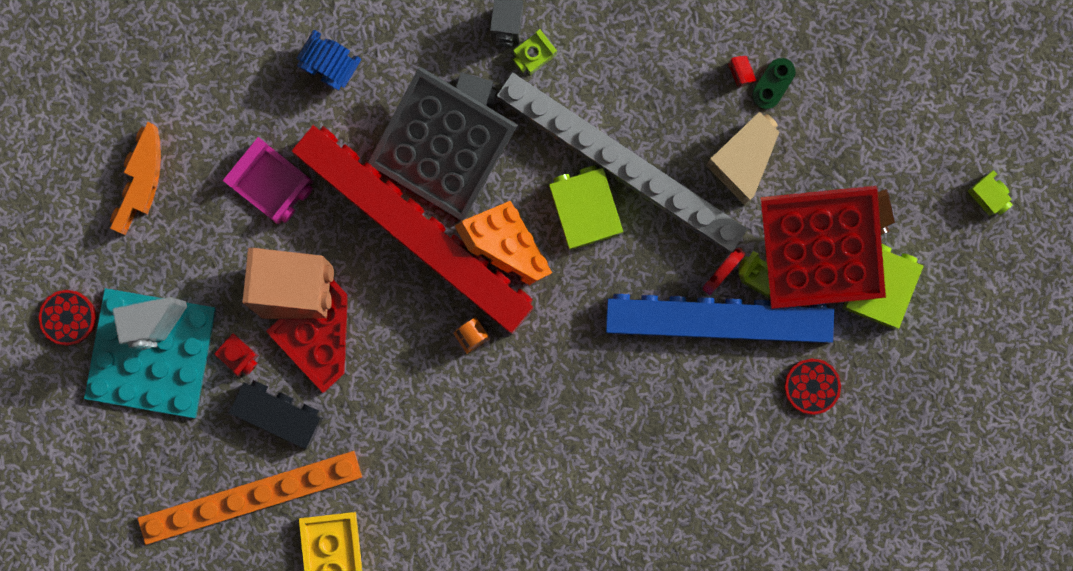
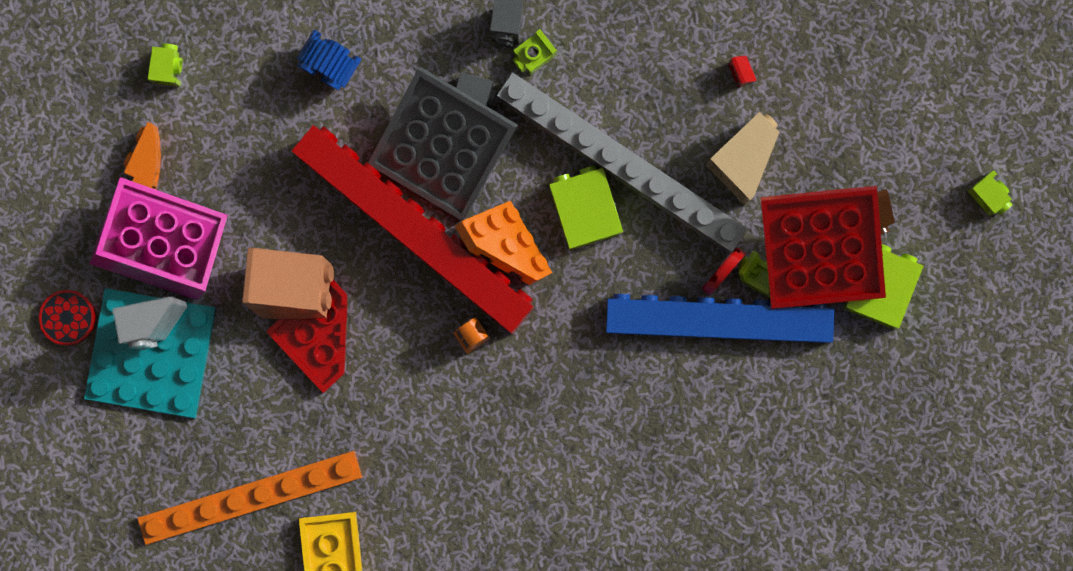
red bracket [214,333,259,377] -> none
dark pink panel [223,137,314,225] -> none
black brick [229,380,323,449] -> none
dark green plate [752,58,796,110] -> none
tile [784,358,841,415] -> none
none -> dark pink slope [89,177,228,300]
none -> lime brick [148,43,183,87]

